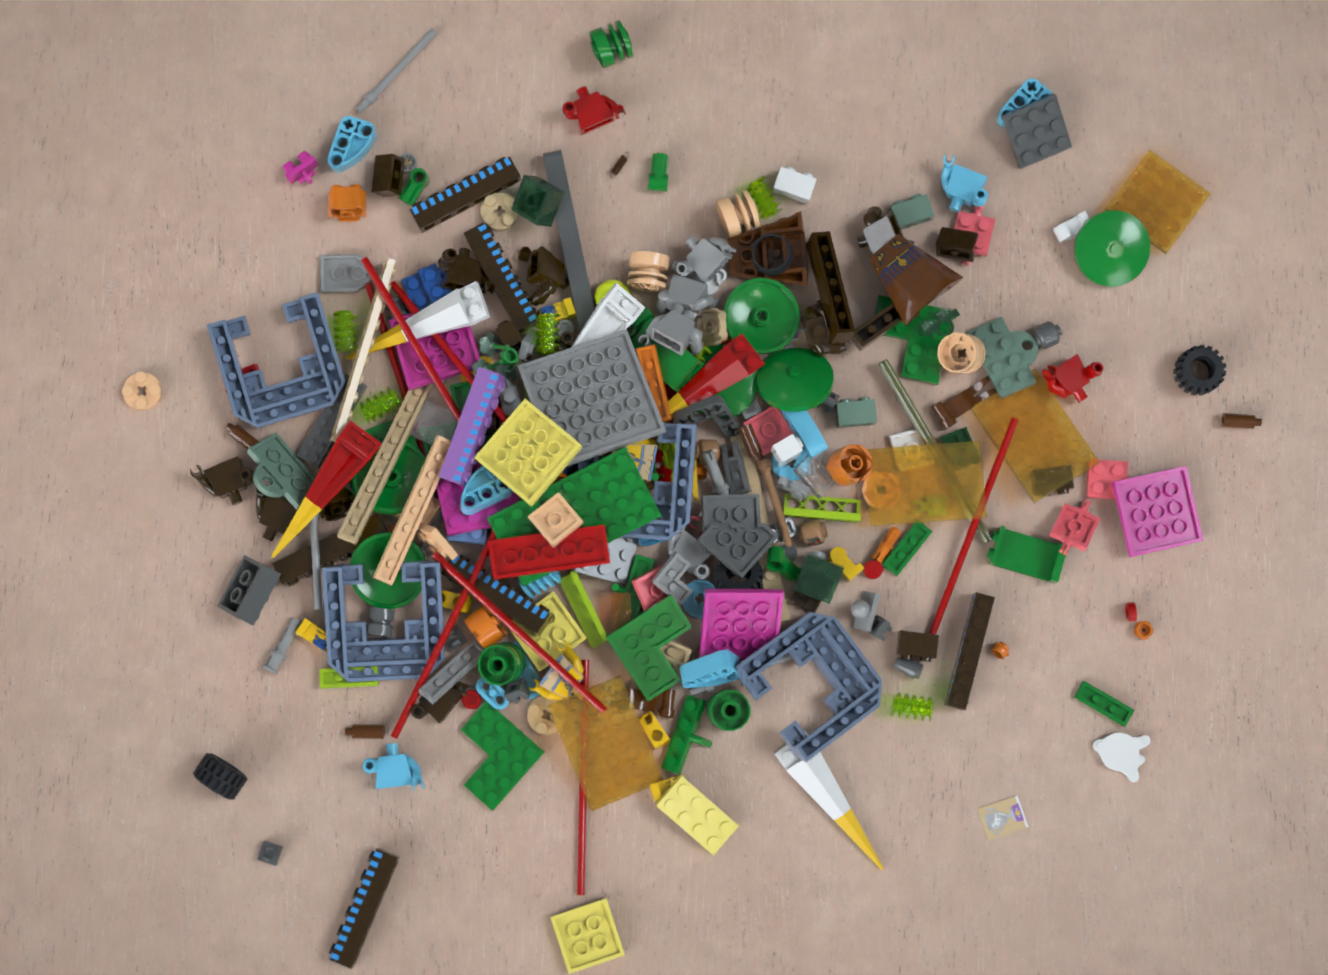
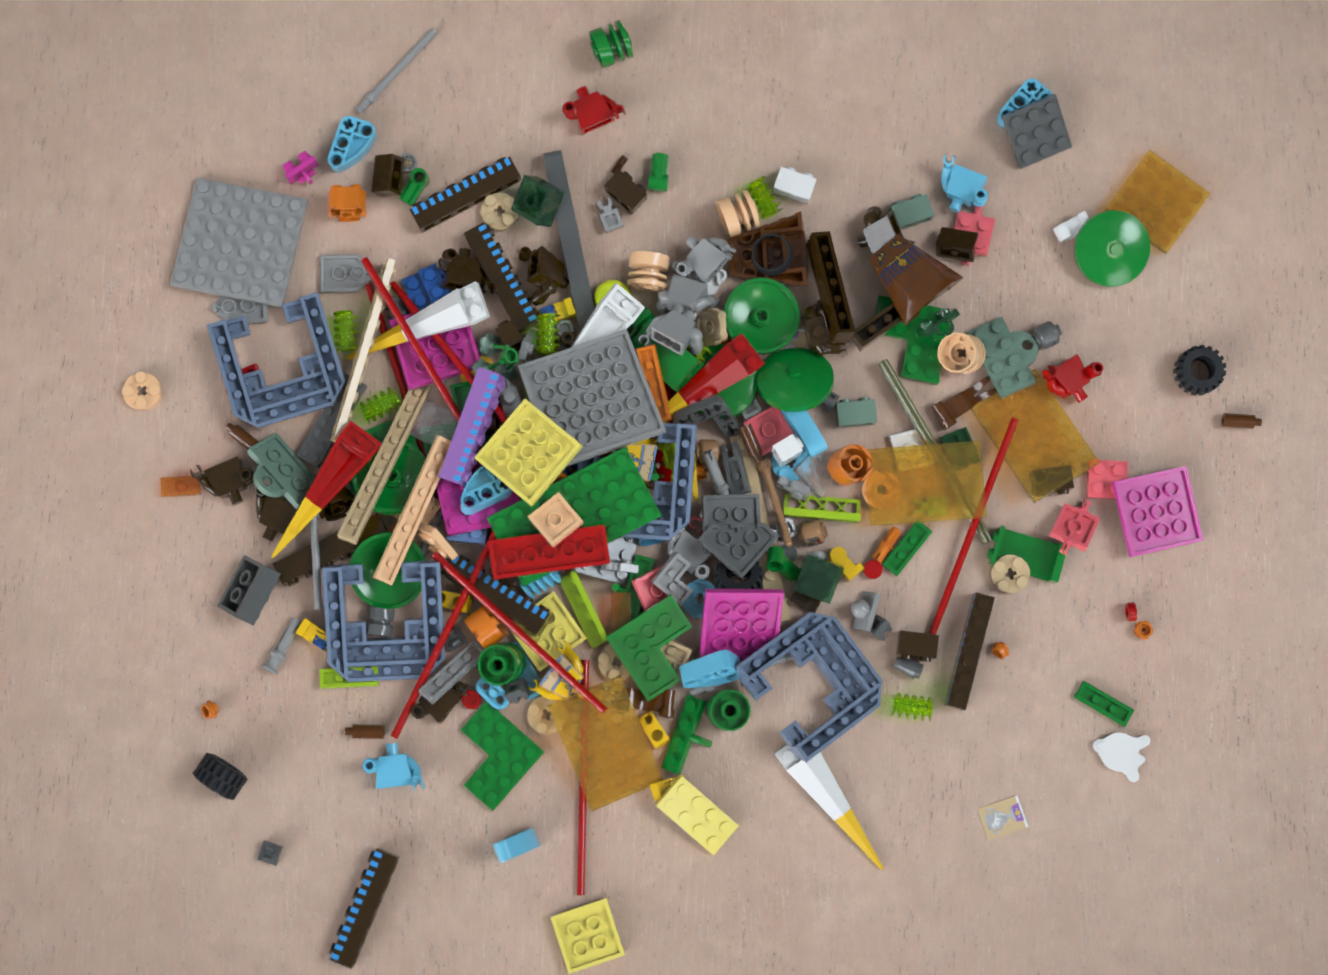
none -> clear orange plate [160,476,201,497]
none -> light grey plate [170,178,308,308]
none -> orange plate [201,700,219,719]
none -> light grey tile [210,296,269,324]
none -> medium azure beam [493,827,541,863]
none -> light grey plate [598,197,624,233]
none -> tan plate [598,644,631,681]
none -> light grey plate [602,560,639,573]
none -> dark brown brick [604,170,647,215]
none -> tan plate [991,554,1030,593]

